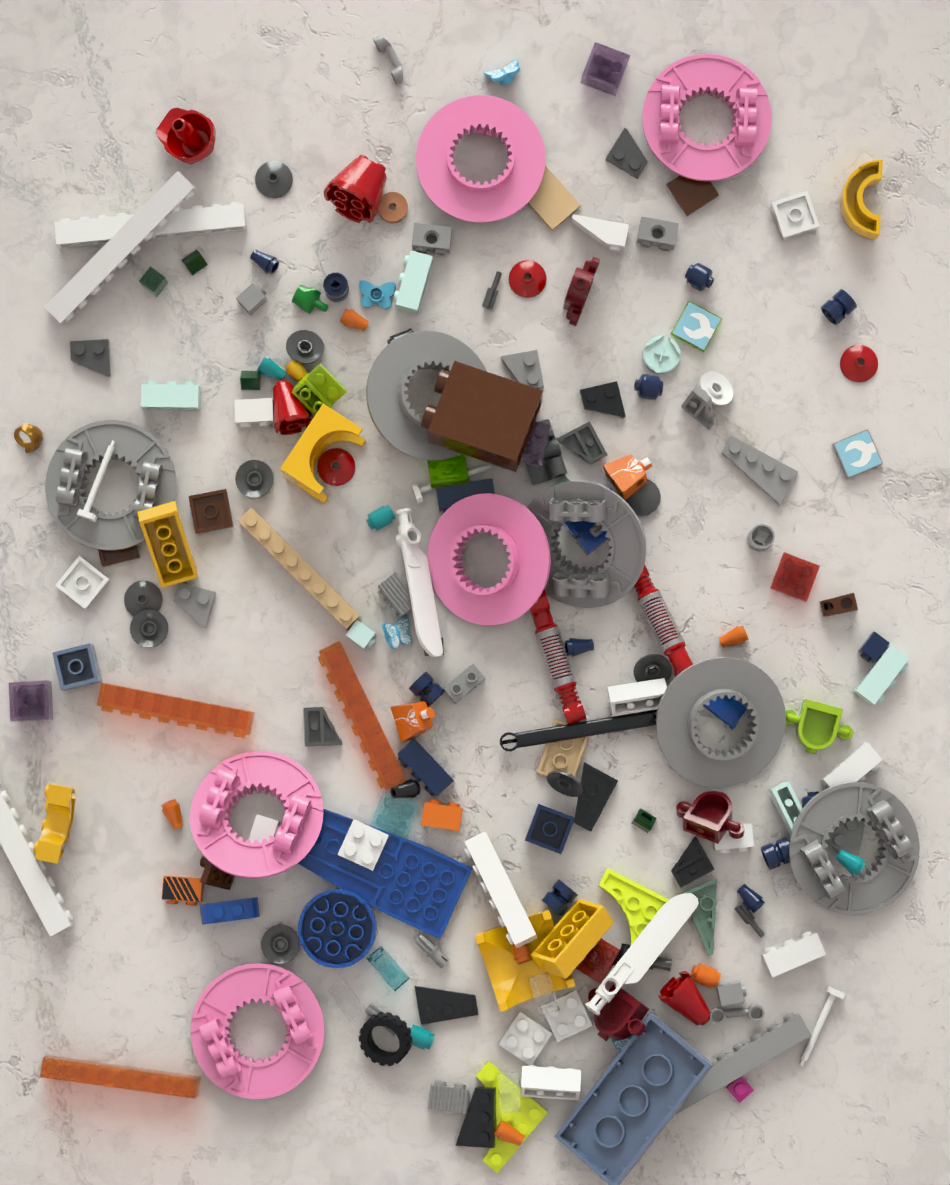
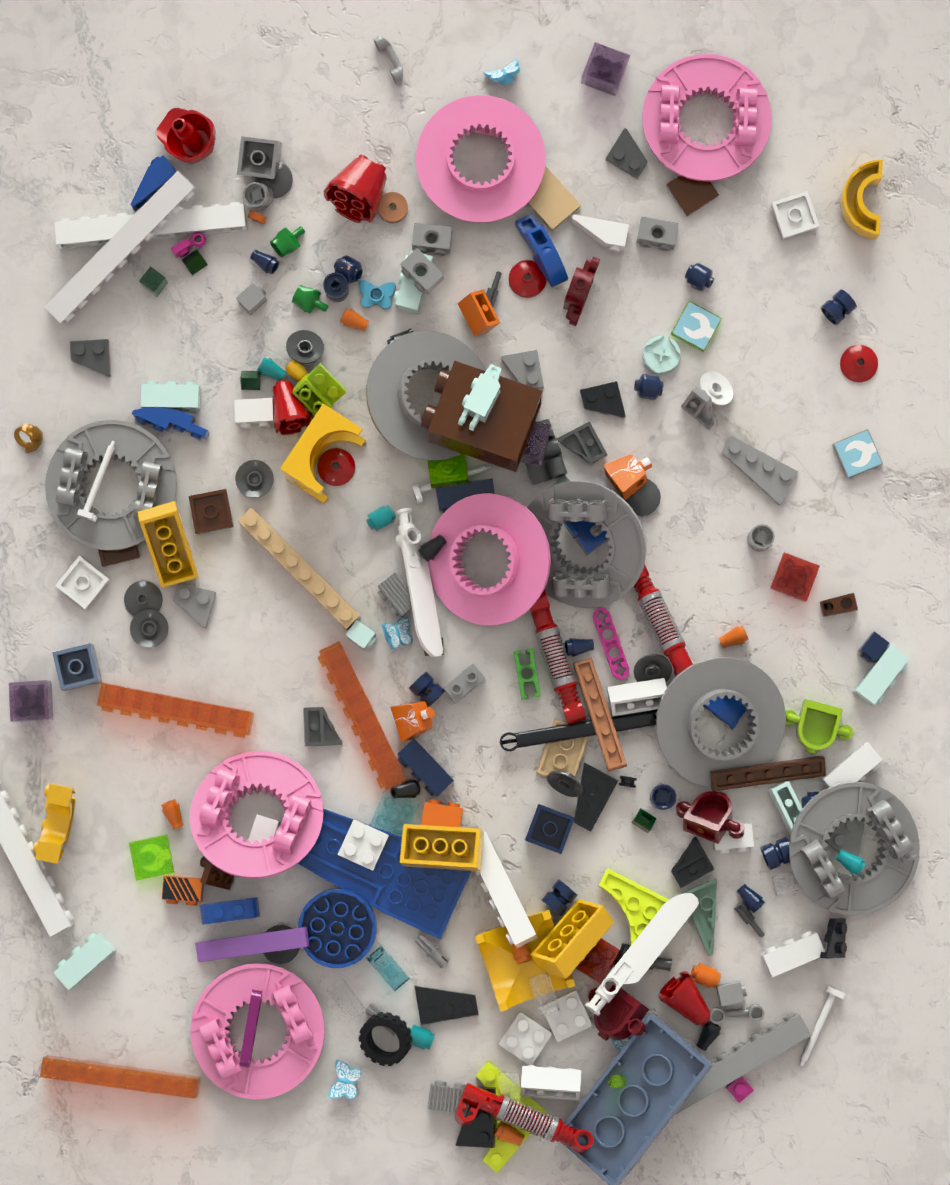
none -> light aqua brick [54,933,115,990]
none -> clear neon green tile [129,835,175,881]
none -> blue slope [130,155,177,212]
none -> blue slope [132,408,209,440]
none -> dark pink plate [171,232,206,258]
none -> medium lavender tile [195,927,309,962]
none -> light grey slope [237,136,282,179]
none -> magenta beam [239,990,263,1068]
none -> light grey wheel [243,182,274,208]
none -> orange tile [248,210,267,224]
none -> green piece [270,226,305,257]
none -> animal [328,1060,361,1099]
none -> dark blue head [334,255,363,284]
none -> yellow brick [400,824,484,871]
none -> light grey brick [401,248,444,295]
none -> black cone [418,534,447,562]
none -> red piece [454,1083,594,1153]
none -> orange brick [457,289,500,337]
none -> light aqua hinge [458,364,502,431]
none -> bright green piece [513,648,541,700]
none -> blue slope [515,214,568,287]
none -> nougat tile [573,658,627,772]
none -> dark pink beam [593,608,629,680]
none -> clear neon green plate [607,1074,627,1088]
none -> black bush [619,776,637,788]
none -> dark blue wheel [650,784,677,810]
none -> black cone [696,1020,721,1051]
none -> reddish brown tile [710,756,826,791]
none -> black wing [820,918,847,959]

